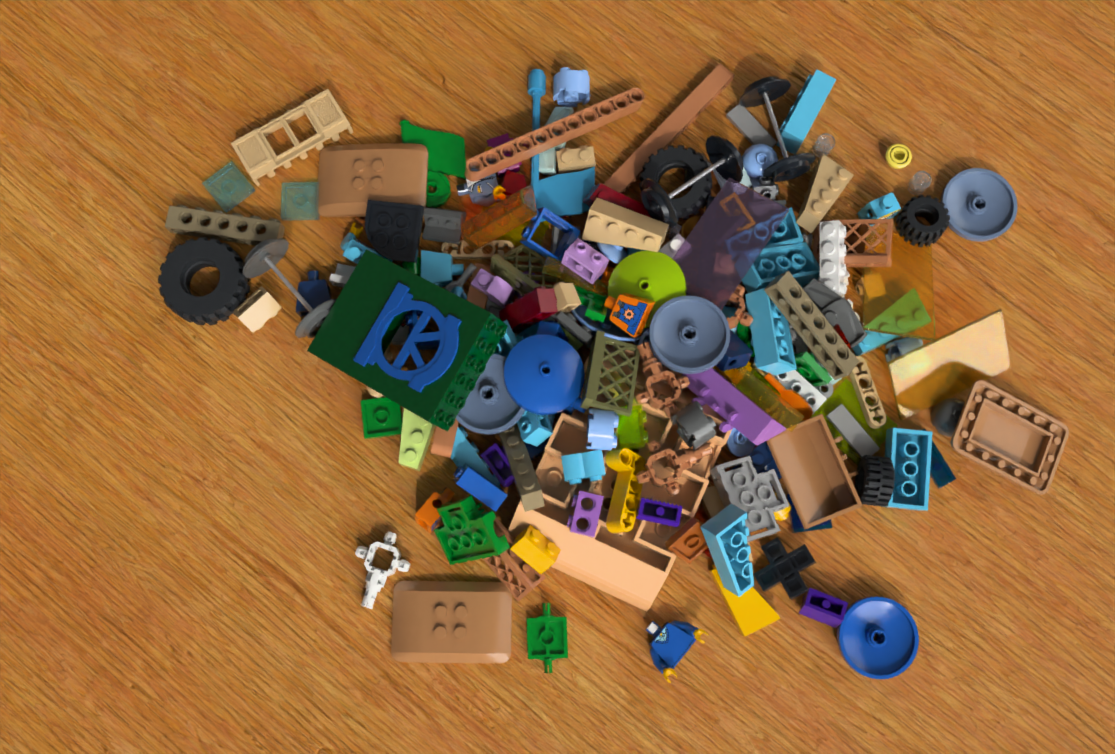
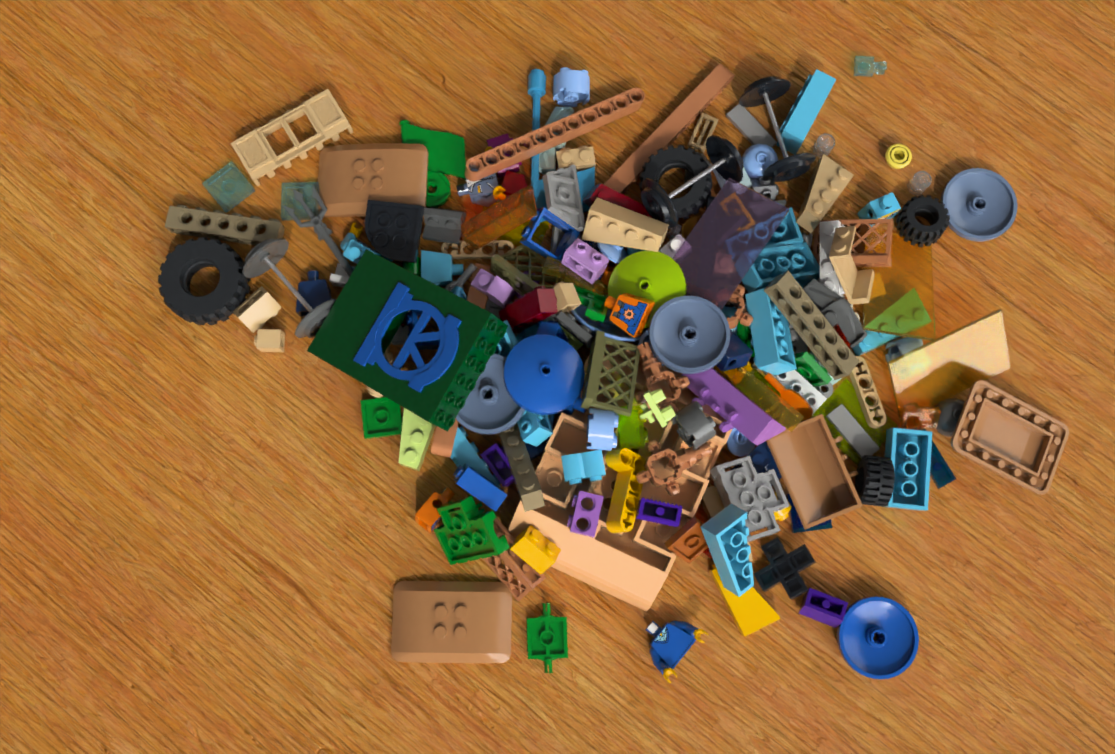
white piece [355,531,411,609] -> none
none -> tan brick [254,329,285,352]
none -> dark grey piece [282,185,354,277]
none -> light grey wing [542,165,585,232]
none -> yellowish green hips [639,388,676,428]
none -> tan tile [687,113,719,153]
none -> tan panel [829,226,875,305]
none -> clear light blue plate [854,56,887,77]
none -> clear orange brick [899,403,941,430]

